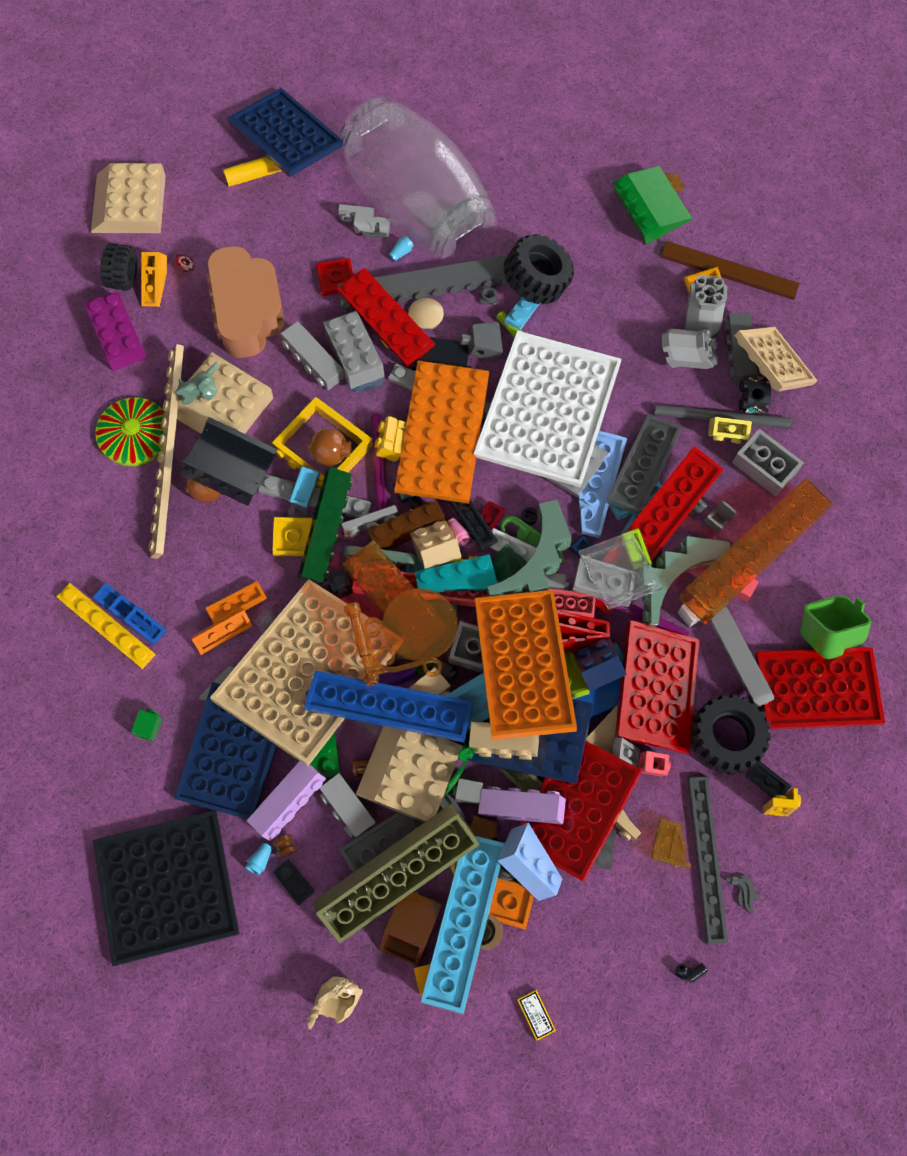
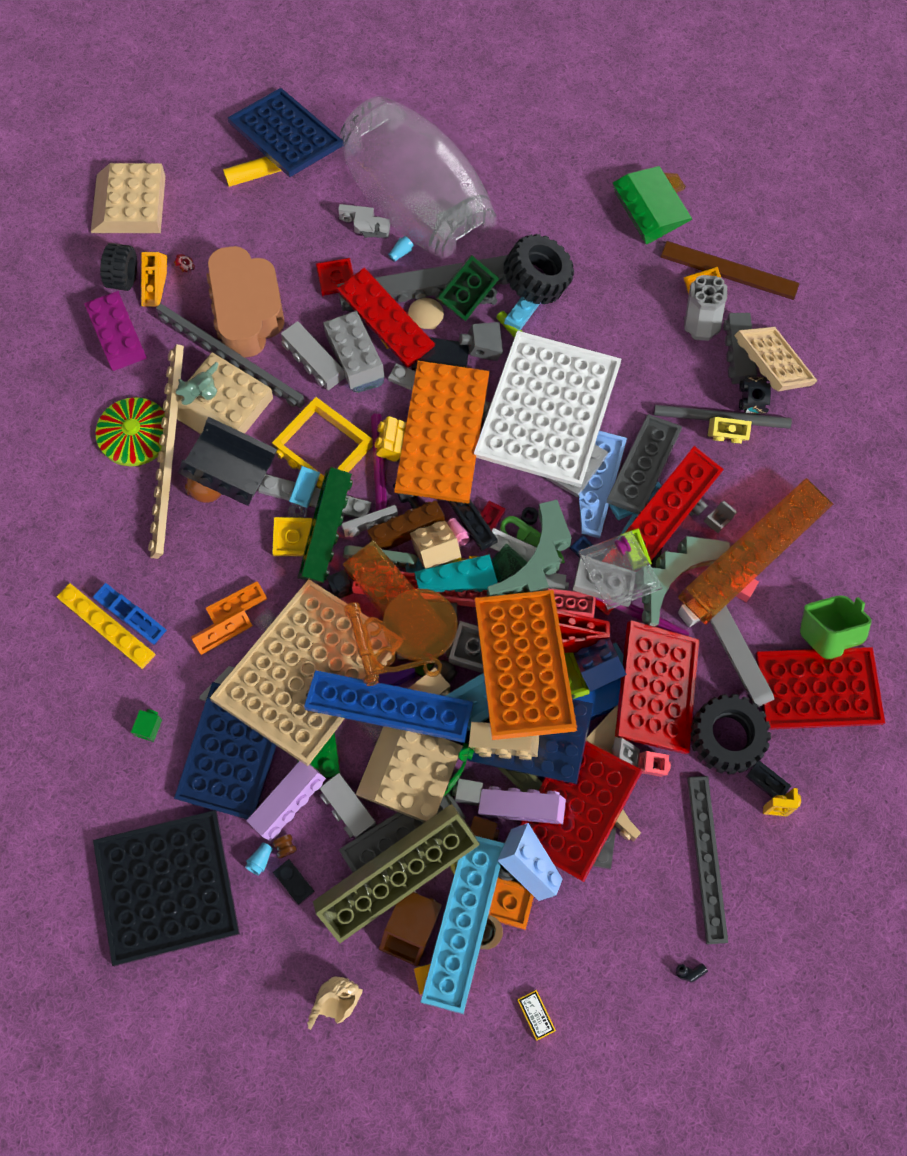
dark orange brick [308,428,351,466] -> none
dark orange bush [353,757,371,777] -> none
clear yellow wing [651,818,691,870] -> none
light grey brick [662,329,719,369] -> none
dark grey piece [725,875,761,914] -> none
light grey brick [732,429,804,497] -> none
none -> dark grey plate [156,303,305,409]
none -> dark green brick [436,255,499,321]
none -> magenta bush [614,536,632,556]

